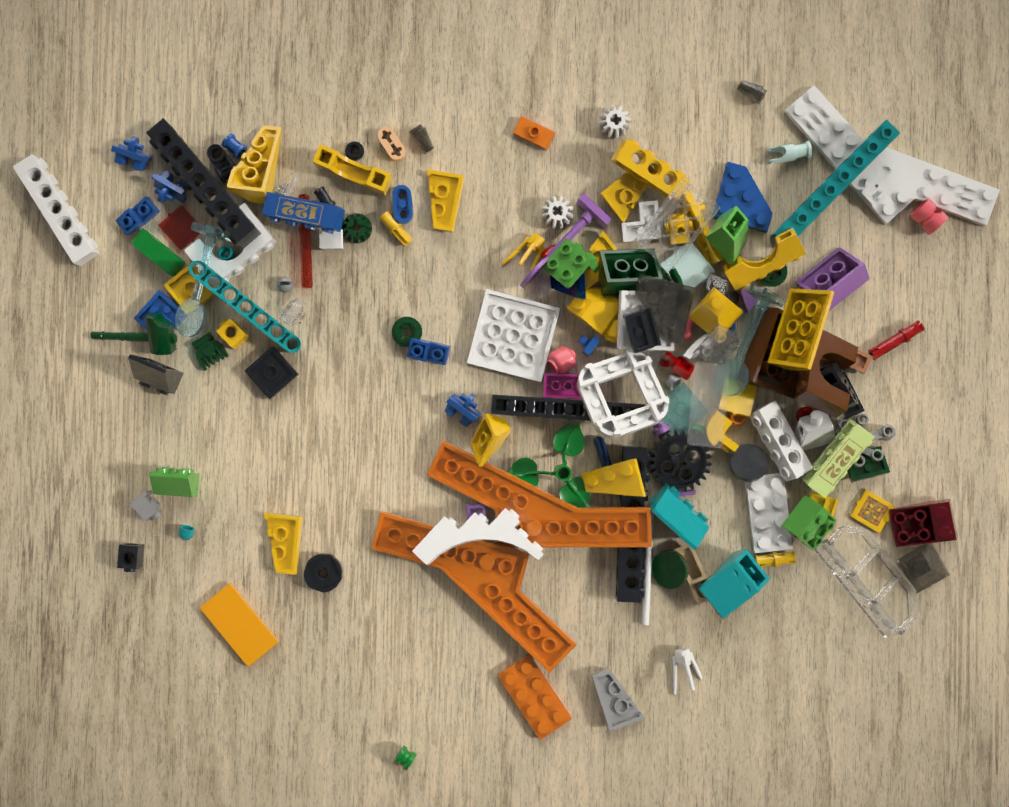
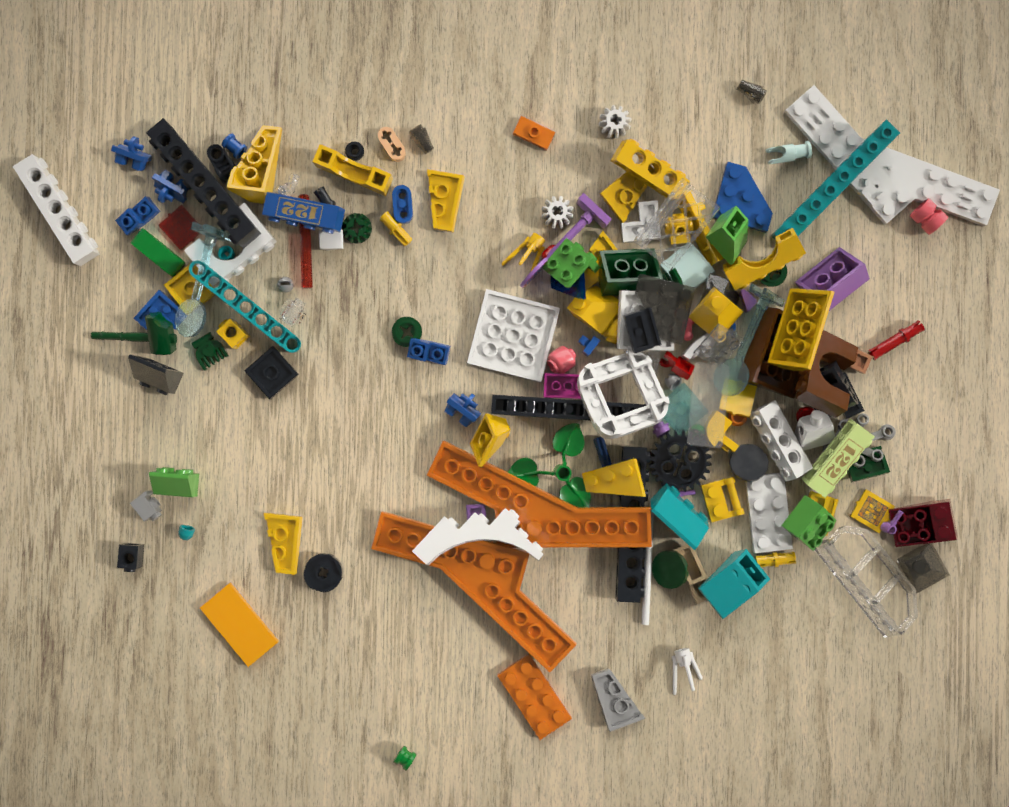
none -> yellow plate [700,476,745,523]
none -> medium lavender hand [880,510,903,534]

